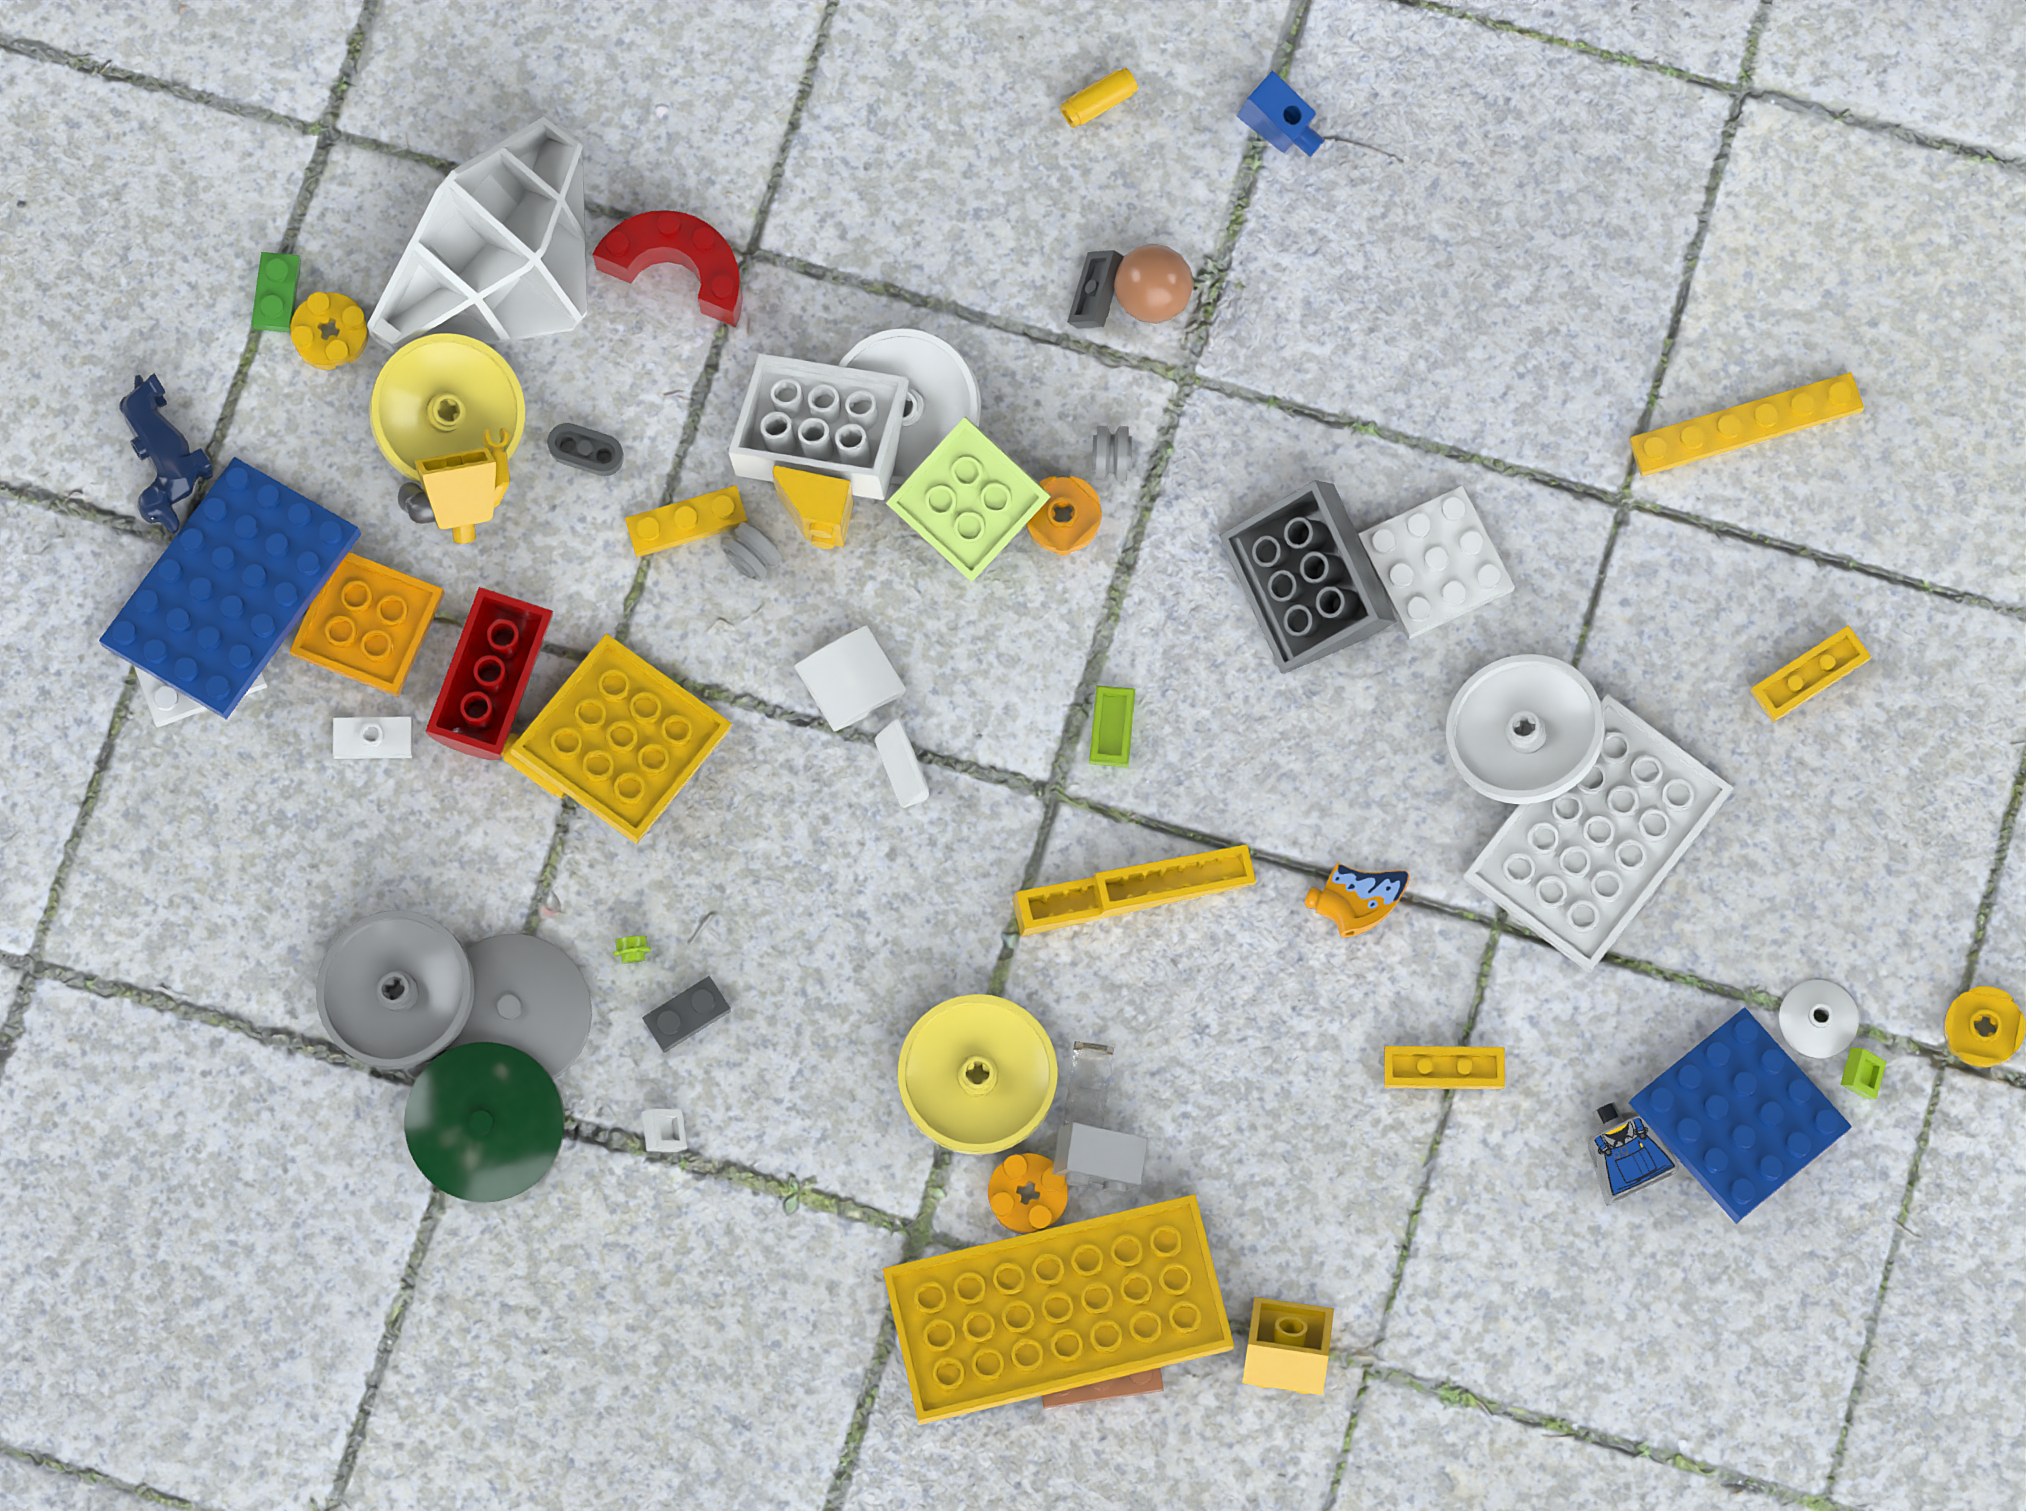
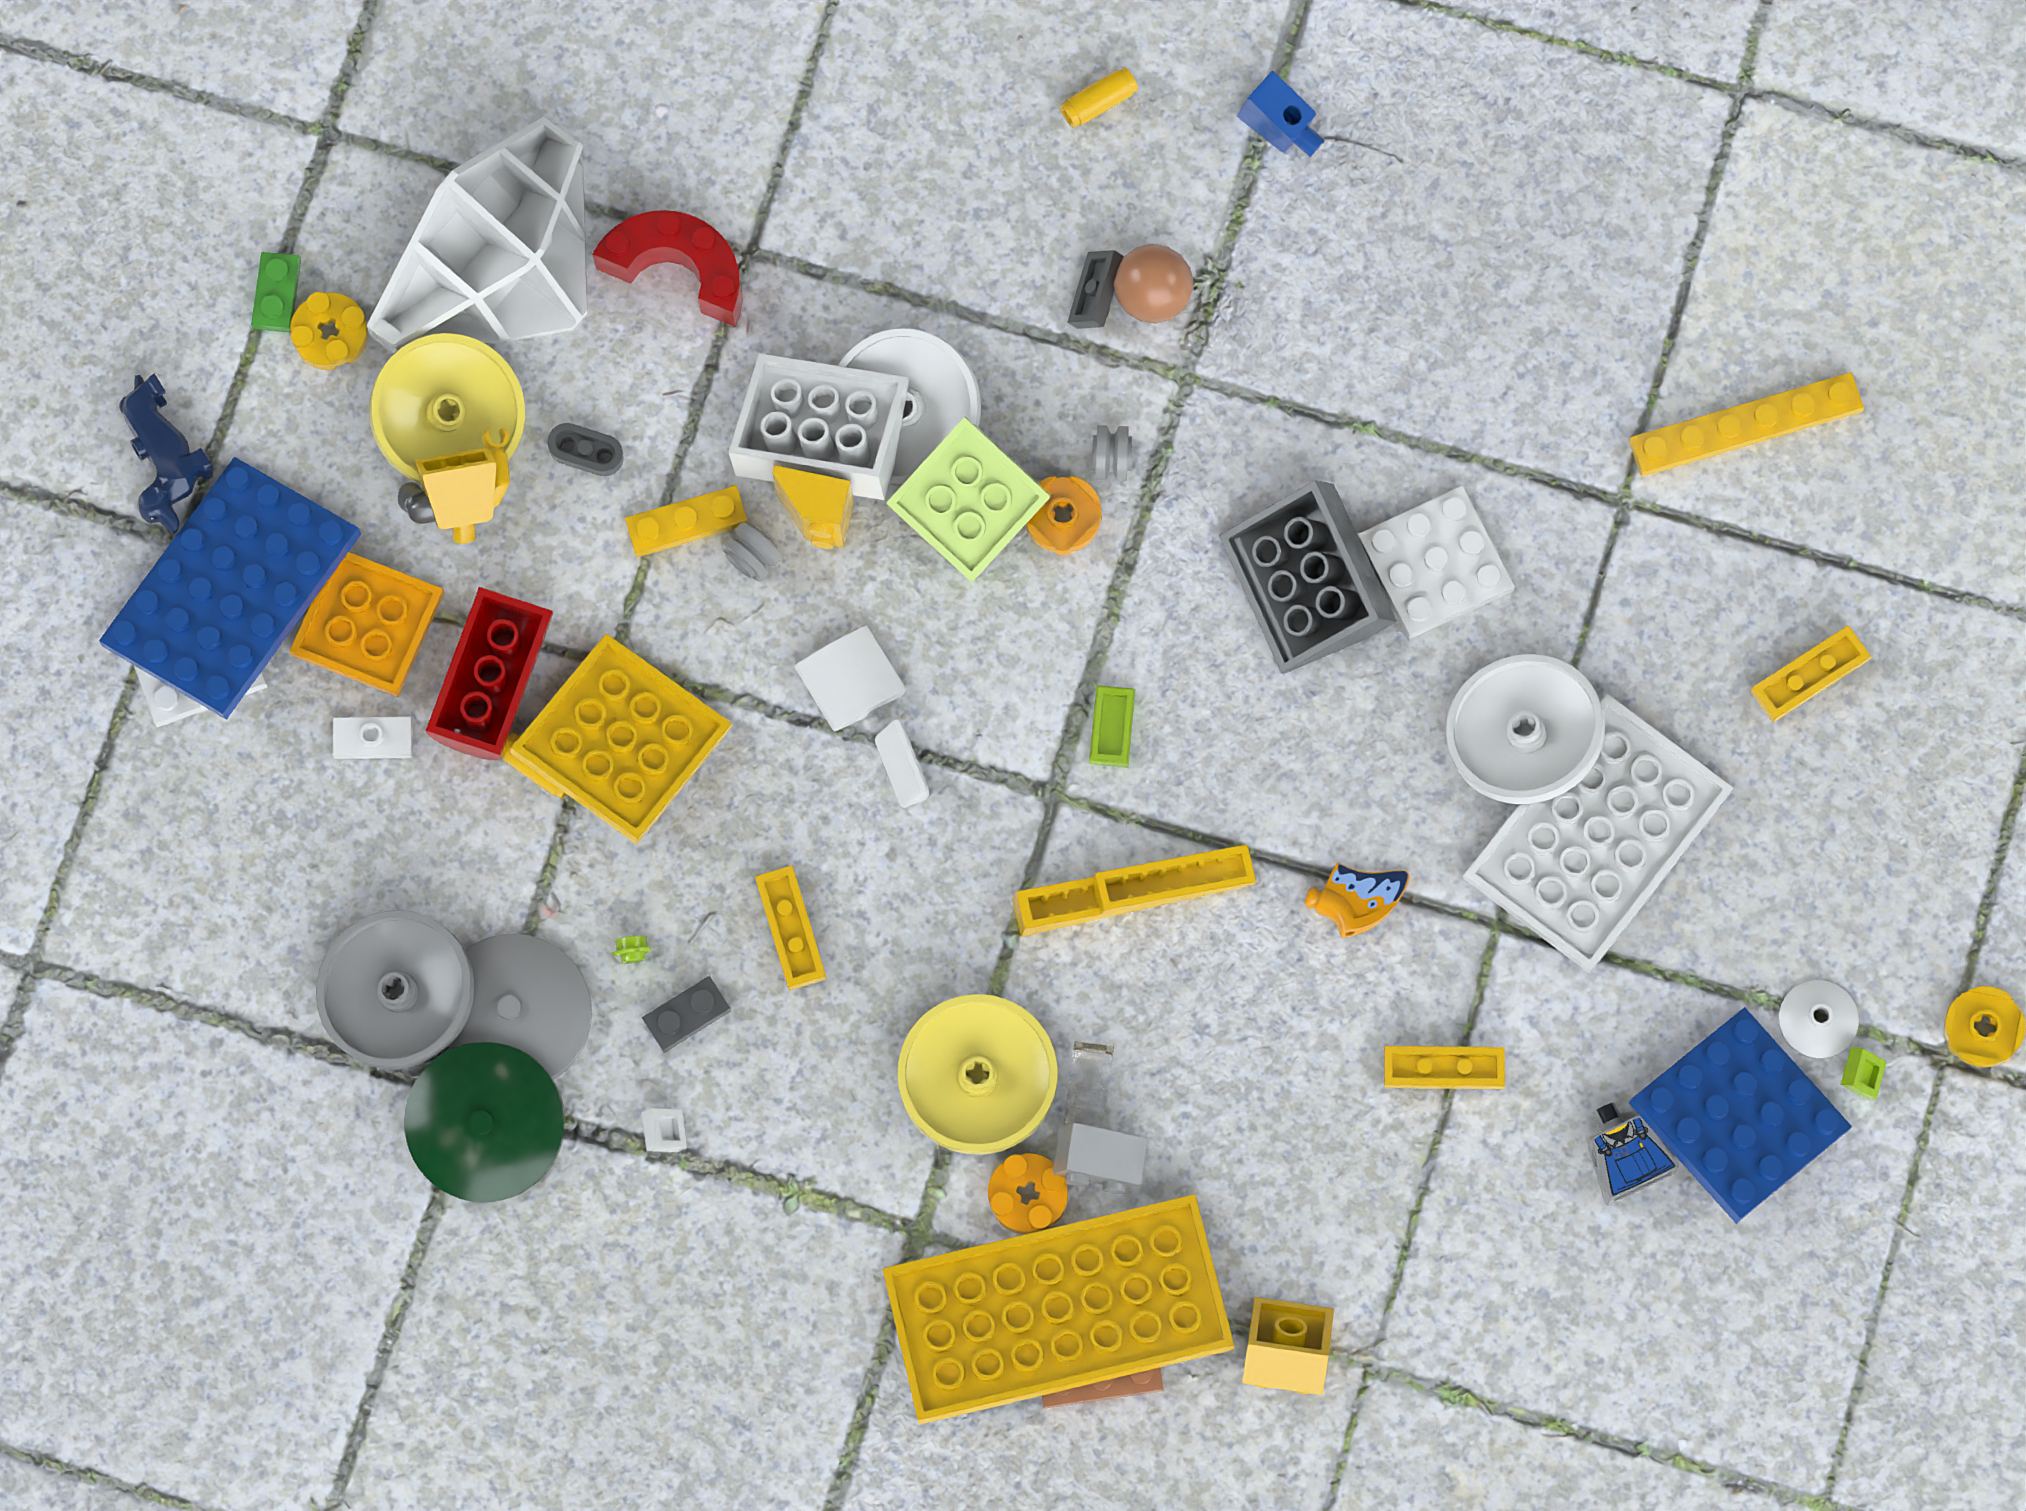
none -> yellow plate [754,865,827,991]

